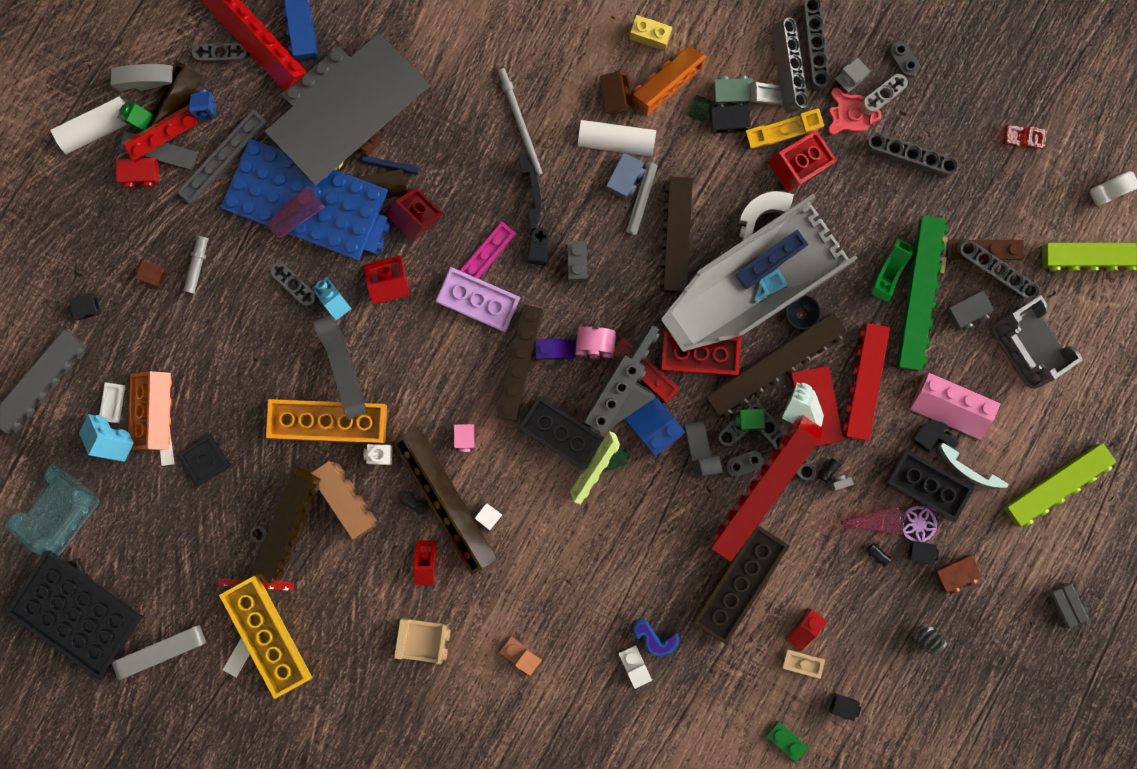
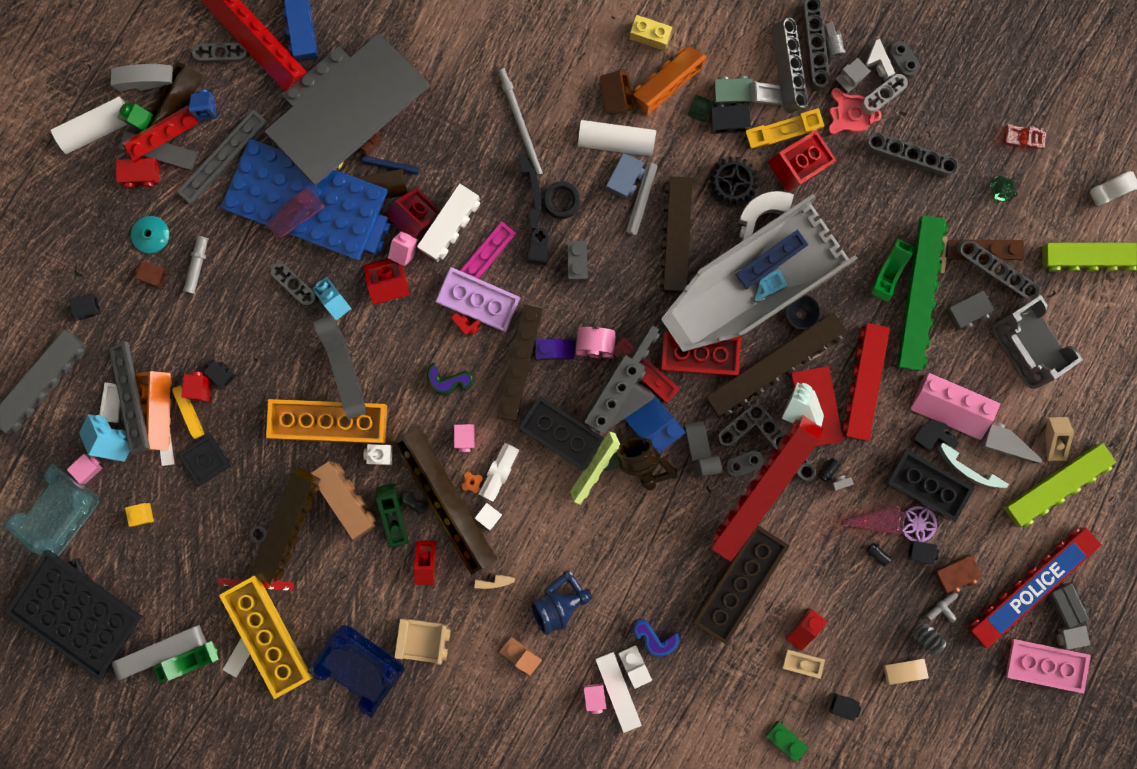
green brick [735,409,765,431] -> none
none -> bright pink brick [67,454,102,484]
none -> dark grey tile [109,341,150,455]
none -> yellow brick [125,503,154,527]
none -> teal dish [131,216,169,254]
none -> green arch [153,641,219,684]
none -> yellow beam [172,384,204,439]
none -> red brick [181,371,212,402]
none -> black brick [204,359,237,389]
none -> clear blue windscreen [308,625,405,718]
none -> dark green slope [376,483,409,548]
none -> bright pink brick [388,231,418,266]
none -> white brick [417,184,480,262]
none -> animal [427,362,474,395]
none -> red bracket [451,312,481,337]
none -> orange plate [461,472,483,493]
none -> tan slope [474,575,516,589]
none -> white piece [479,443,520,502]
none -> dark blue piece [531,570,592,635]
none -> black tyre [544,181,580,219]
none -> bright pink brick [584,683,606,714]
none -> white tile [596,652,642,733]
none -> dark brown piece [617,437,677,491]
none -> black gear [708,156,759,208]
none -> light grey hinge [825,22,846,59]
none -> white slope [865,39,895,81]
none -> tan slope [884,659,929,685]
none -> light grey piece [926,593,958,623]
none -> brick [967,527,1102,649]
none -> light grey slope [980,422,1042,464]
none -> clear green slope [990,176,1018,202]
none -> bright pink plate [1005,639,1091,694]
none -> tan slope [1045,417,1074,461]
none -> light grey brick [1056,624,1090,650]

